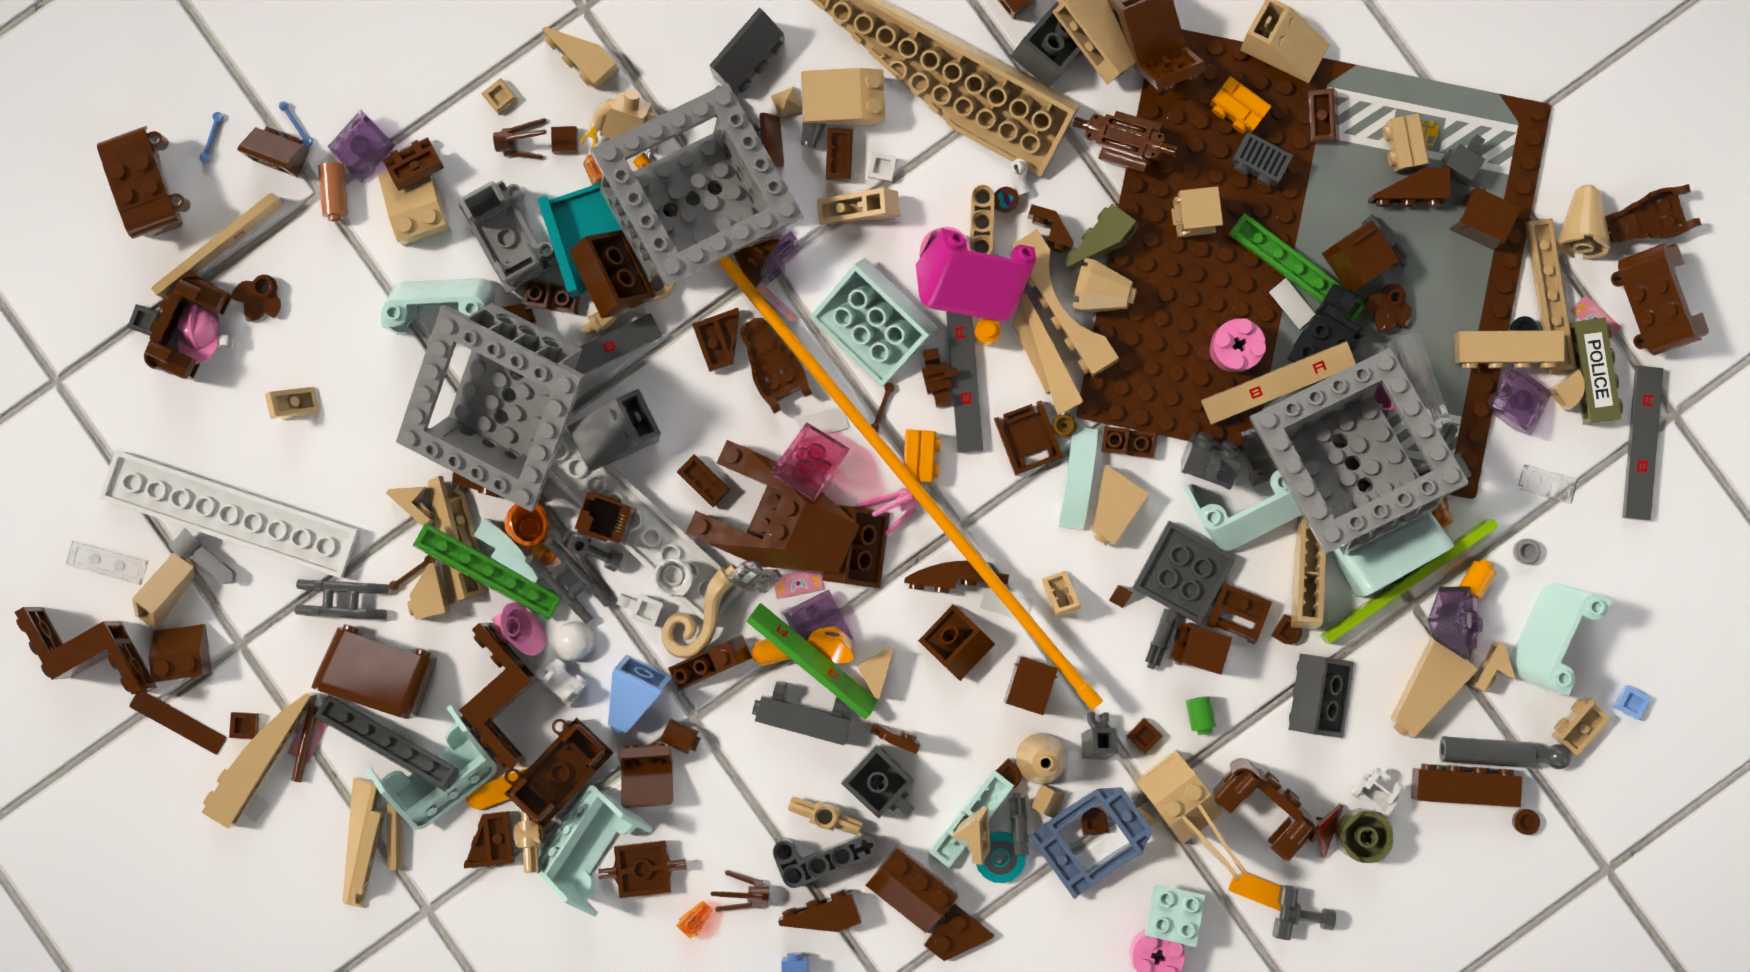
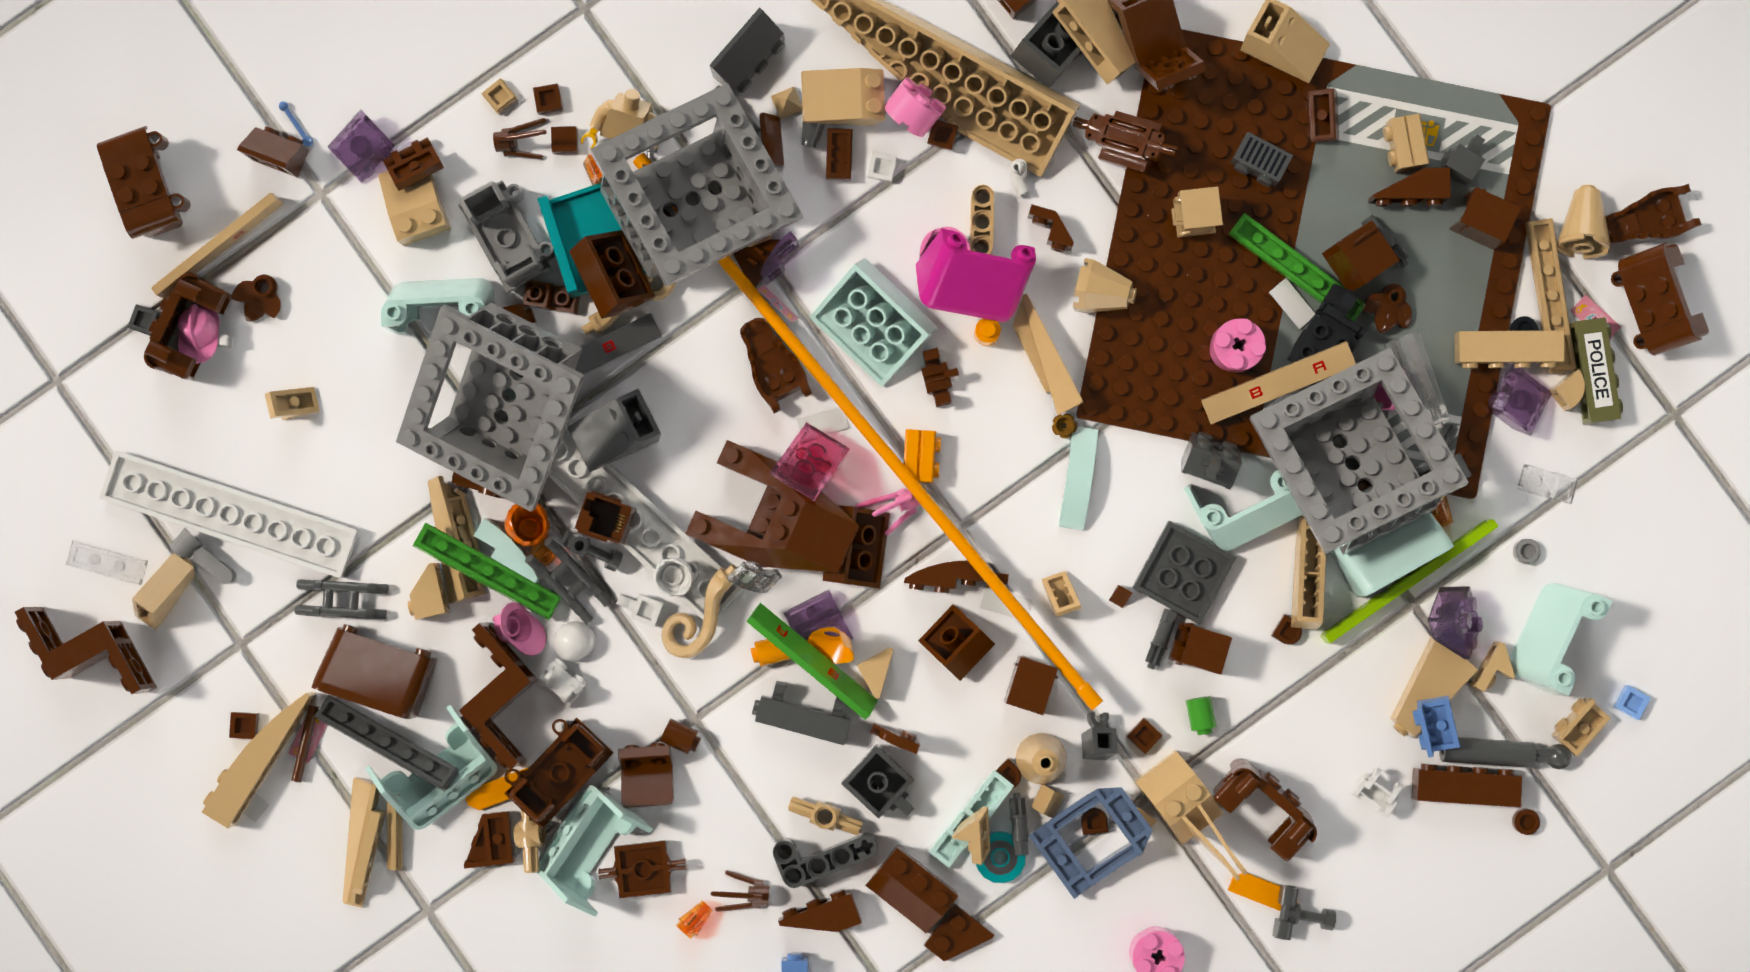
reddish brown sticker [129,693,226,755] -> none
reddish brown slope [148,624,212,683] -> none
medium blue hinge [199,112,224,162] -> none
nougat brick [318,162,348,222] -> none
tan slope [386,487,434,526] -> none
reddish brown hinge [389,555,435,591] -> none
tan slope [542,27,619,89] -> none
light blue slope [608,655,672,734] -> none
reddish brown slope [668,635,752,691] -> none
reddish brown plate [677,454,731,508] -> none
reddish brown wing [692,308,740,372] -> none
bright pink sticker [772,570,824,599] -> none
tan slope [817,187,900,225] -> none
reddish brown hinge [871,383,895,432] -> none
dark grey tile [946,312,983,453] -> none
reddish brown container [993,401,1063,475] -> none
reddish brown tile [994,186,1019,213] -> none
tan arch [1010,229,1119,377] -> none
olive slope [1065,204,1139,272] -> none
tan slope [1091,465,1149,546] -> none
reddish brown slope [1101,426,1158,459] -> none
light aqua bracket [1145,884,1205,949] -> none
reddish brown plate [1206,583,1272,645] -> none
light orange brick [1209,76,1271,134] -> none
clear smoke slope [1241,428,1277,486] -> none
dark grey slope [1288,653,1354,738] -> none
reddish brown piece [1316,803,1344,858] -> none
olive brick [1334,808,1393,863] -> none
light orange brick [1458,559,1497,600] -> none
dark grey tile [1622,366,1664,520] -> none
none -> reddish brown tile [533,83,563,115]
none -> bright pink brick [885,77,946,137]
none -> reddish brown plate [927,120,959,151]
none -> medium blue bracket [1413,695,1460,757]

